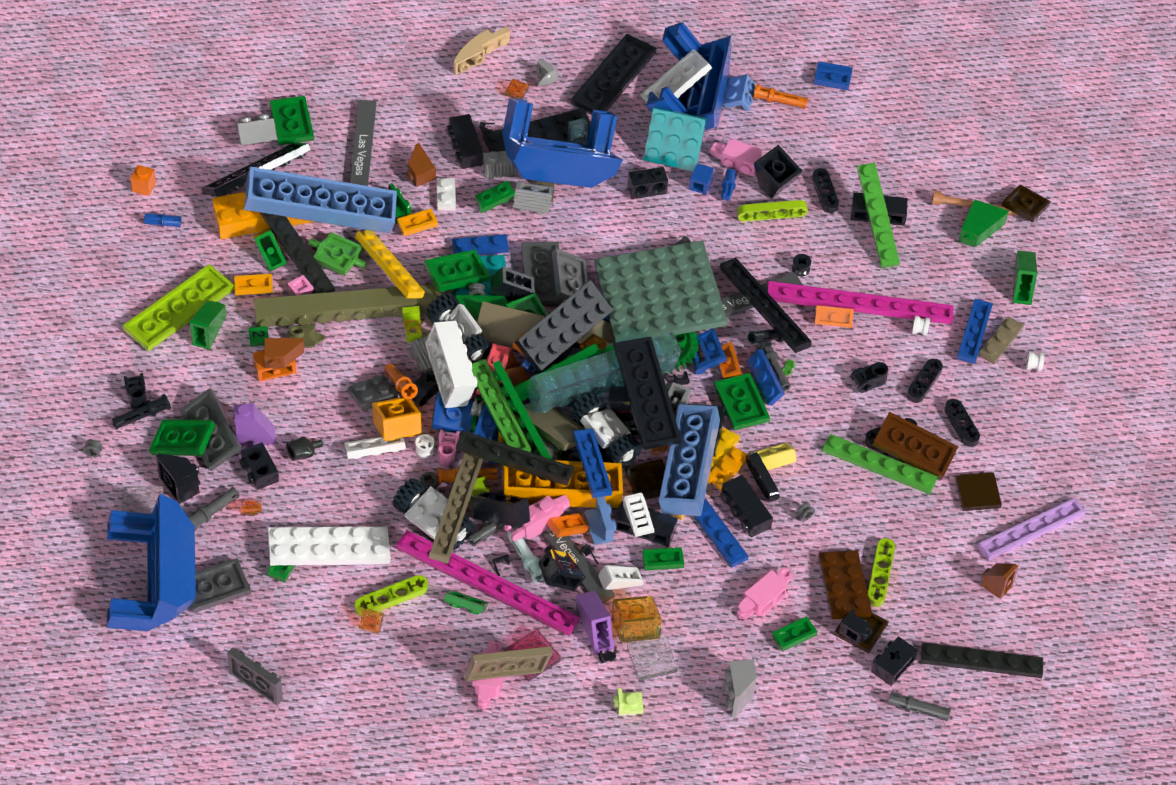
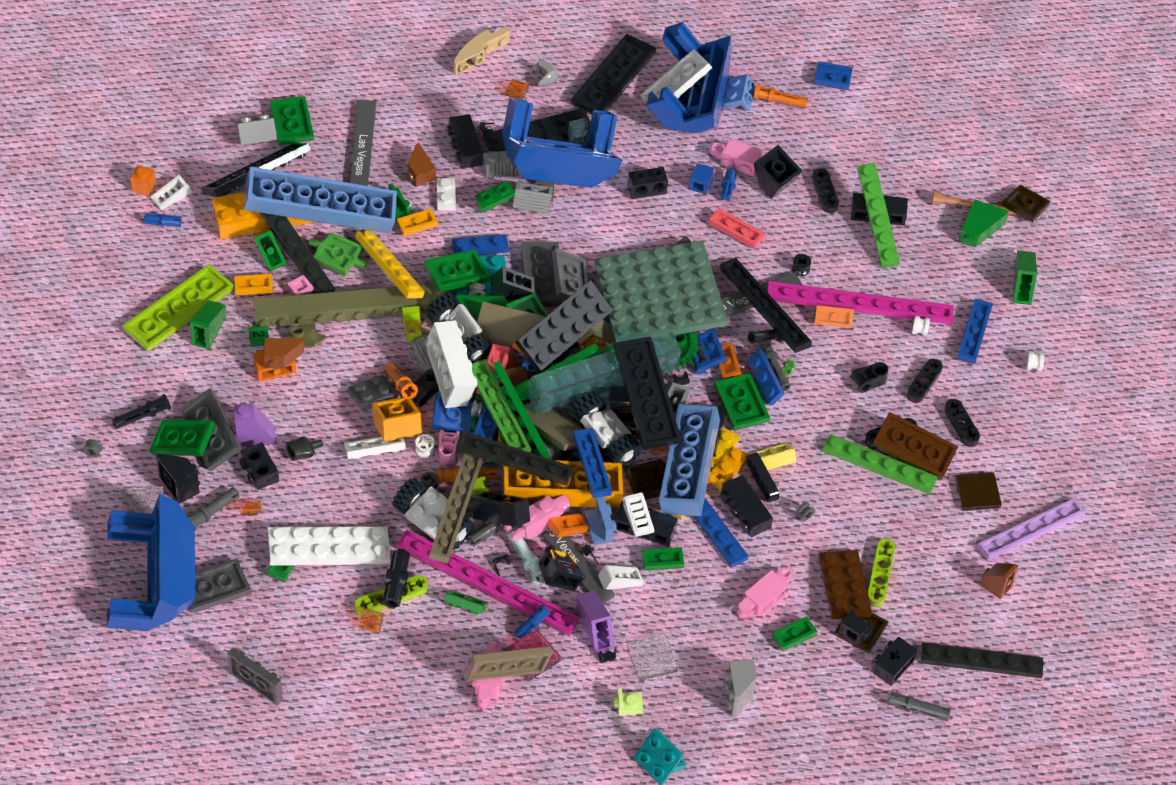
black piece [124,373,147,409] -> none
clear yellow brick [612,596,661,643] -> none
teal plate [643,107,707,171] -> none
lime beam [737,200,808,222] -> none
dark tan plate [978,316,1024,365] -> none
none -> white slope [150,175,192,210]
none -> black piece [383,549,410,609]
none -> blue axle [515,604,551,640]
none -> teal bracket [634,727,687,785]
none -> coral plate [708,208,765,249]

